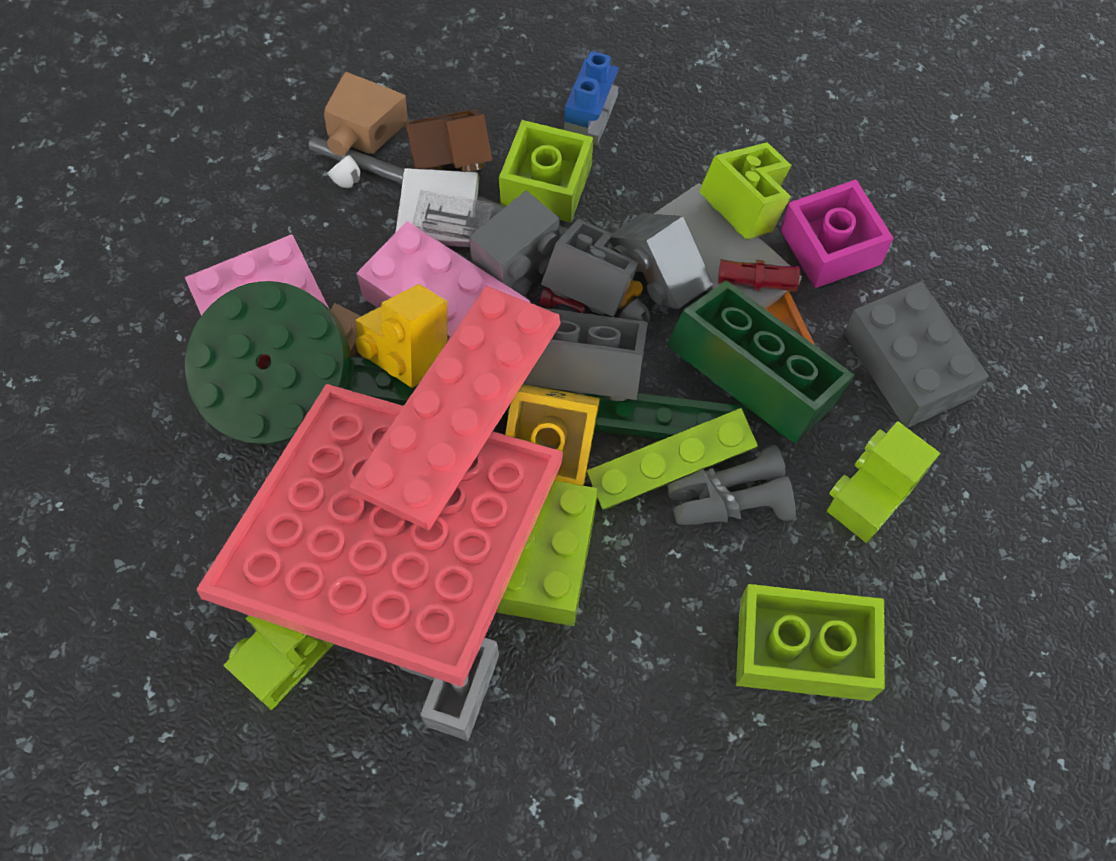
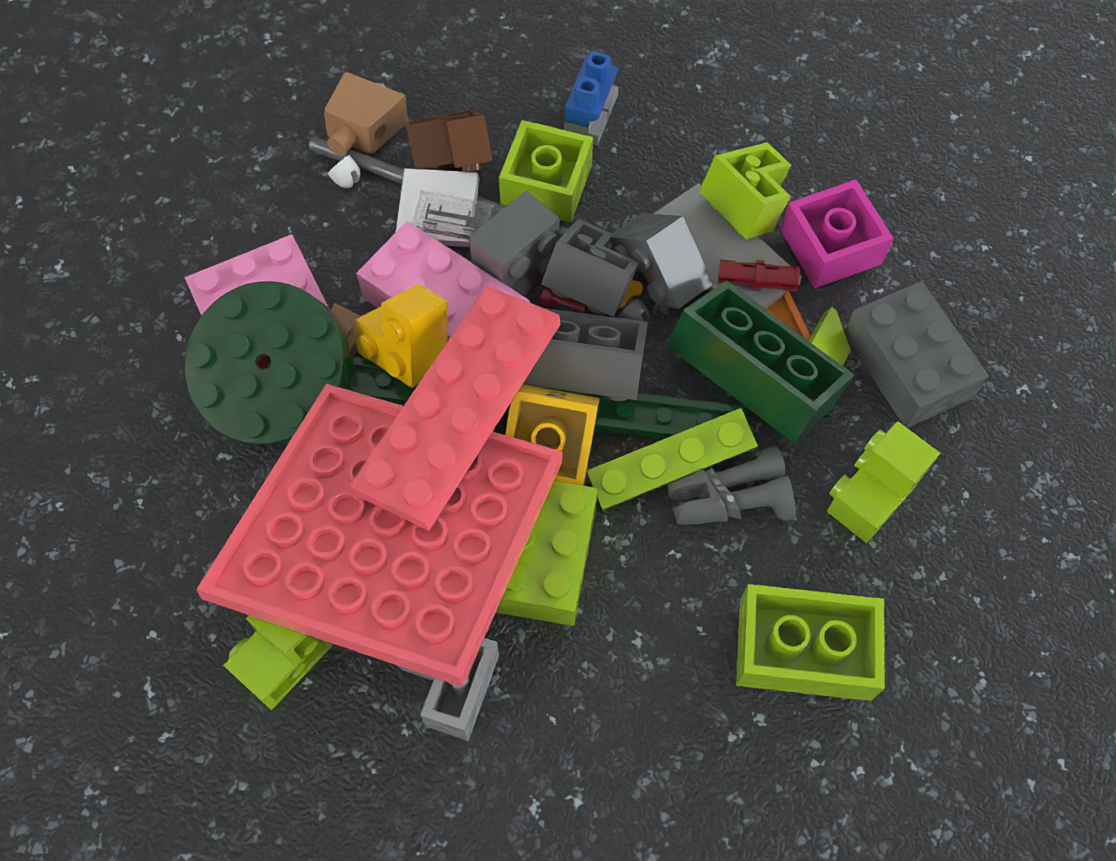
none -> lime tile [808,307,851,366]

